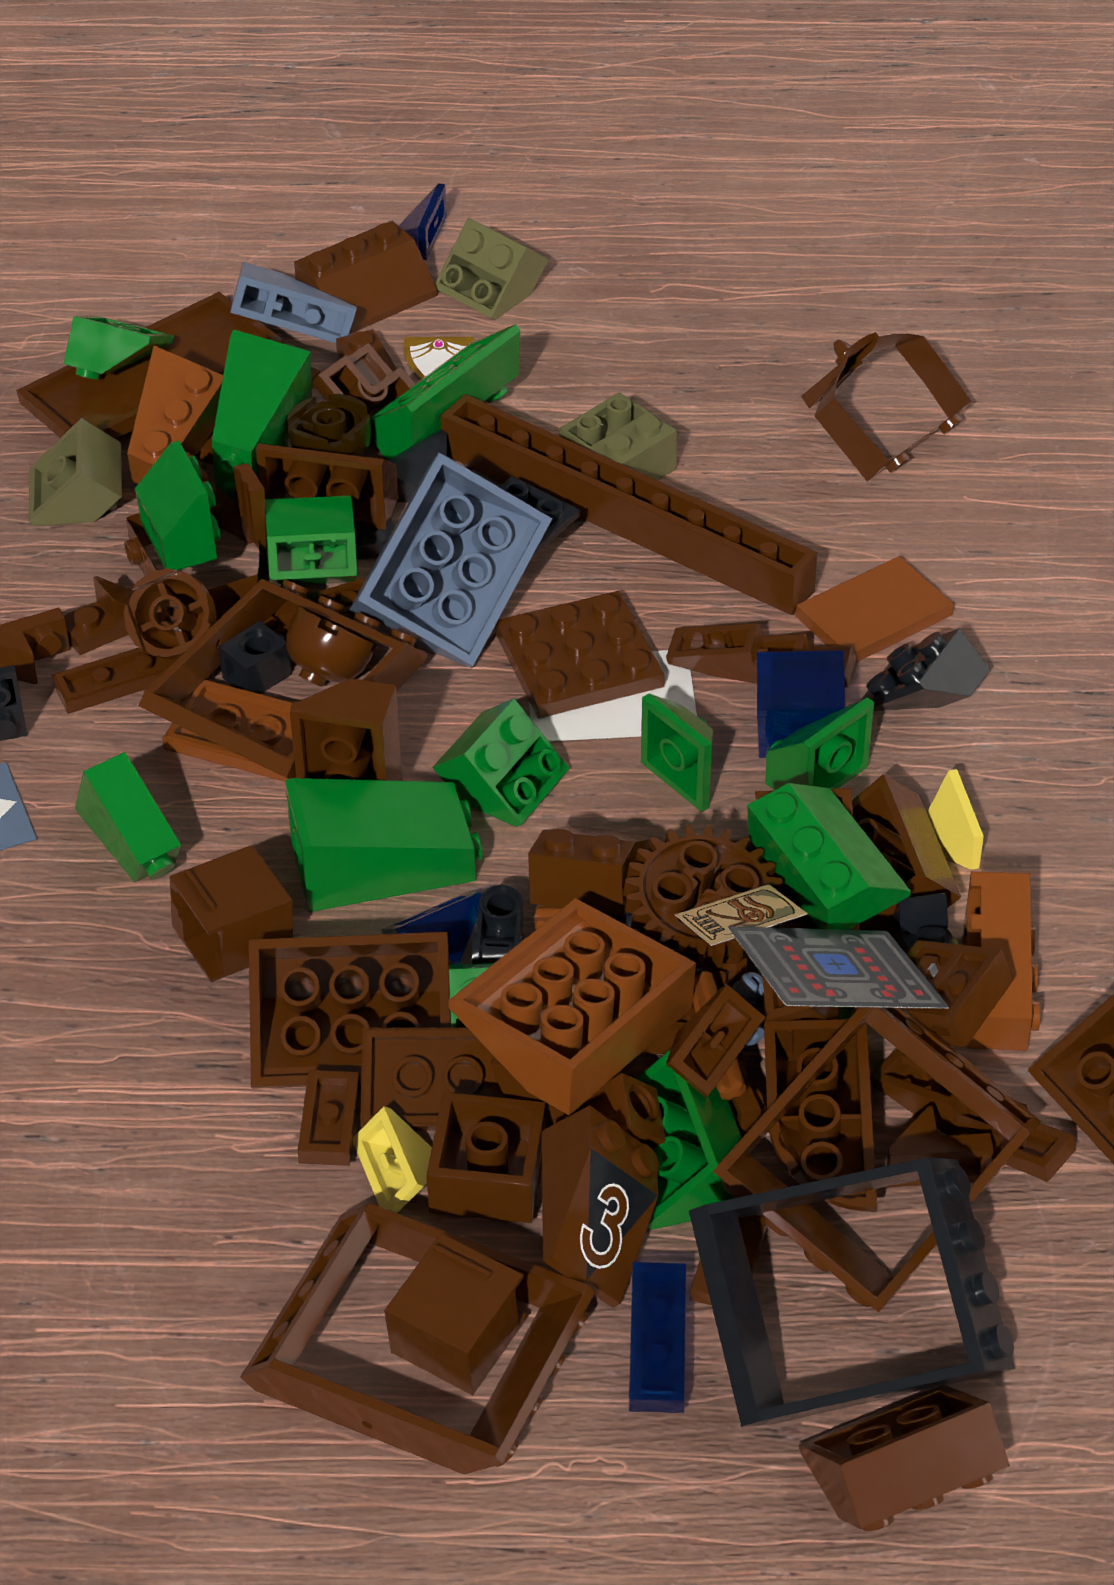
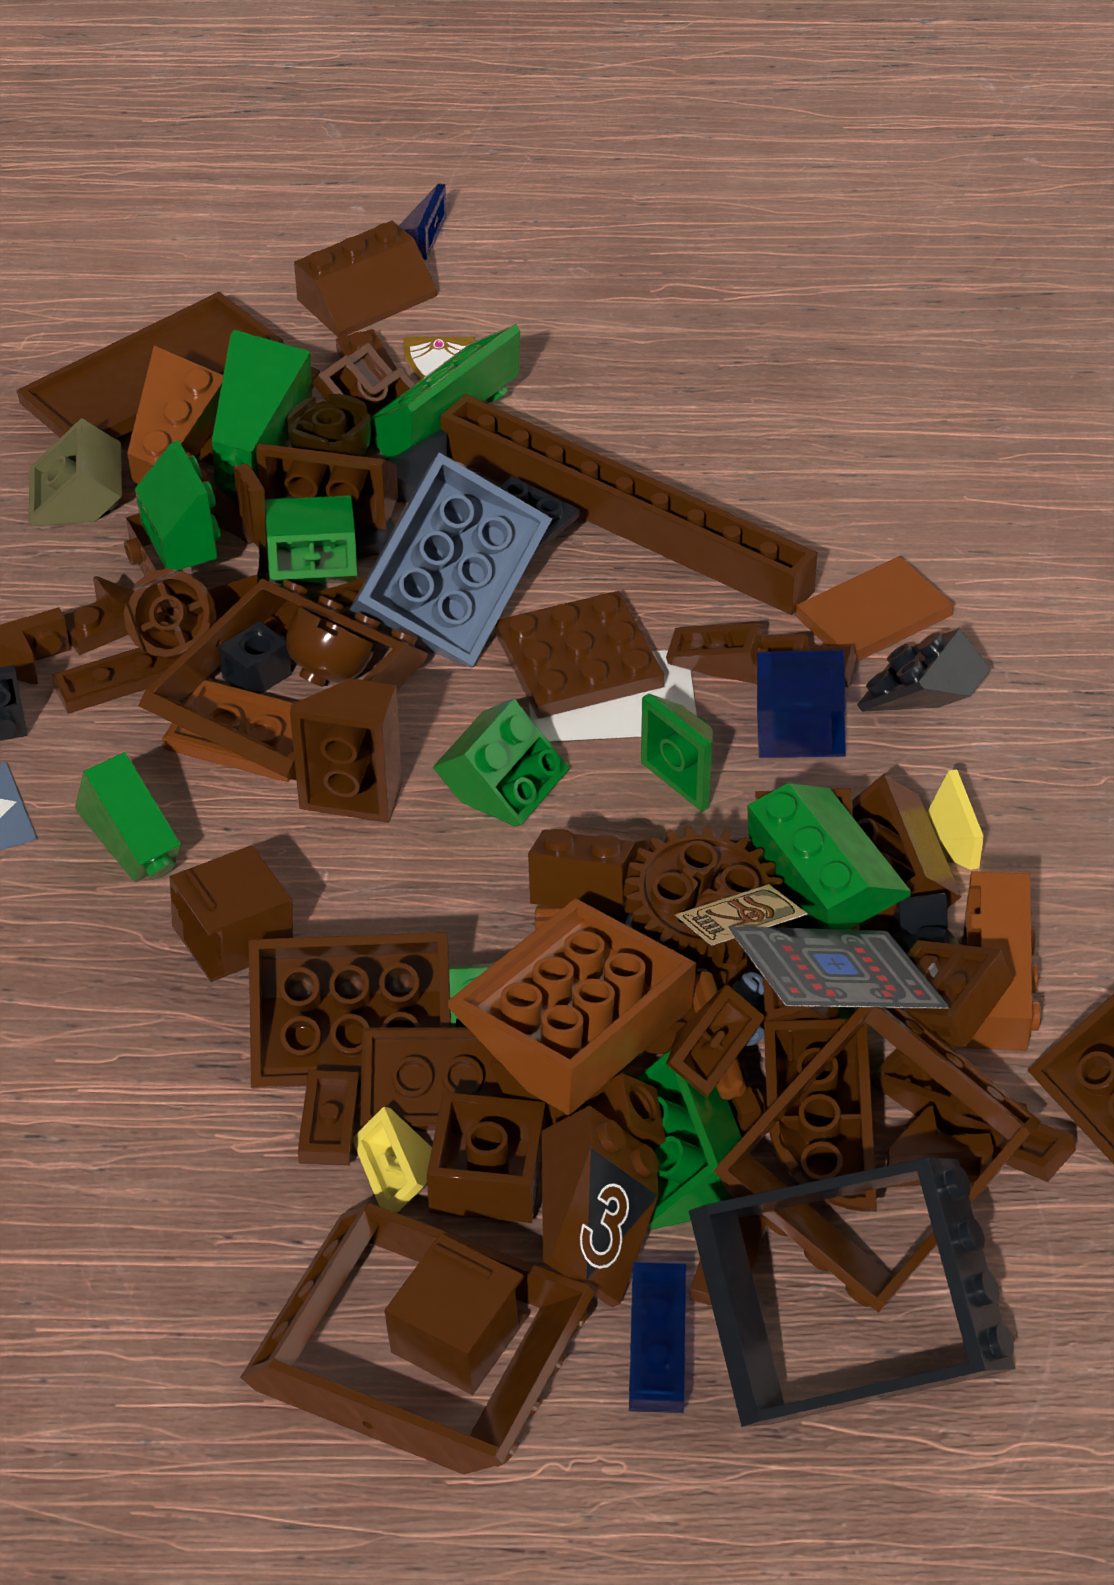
green slope [63,316,174,380] -> none
sand blue slope [230,262,357,343] -> none
green slope [285,778,482,912] -> none
clear blue slope [381,892,481,964] -> none
olive slope [435,217,549,320] -> none
black piece [472,885,524,964] -> none
olive slope [559,392,677,480] -> none
green slope [765,697,874,790] -> none
reddish brown slope [799,1385,1010,1531] -> none
reddish brown piece [801,332,972,481] -> none

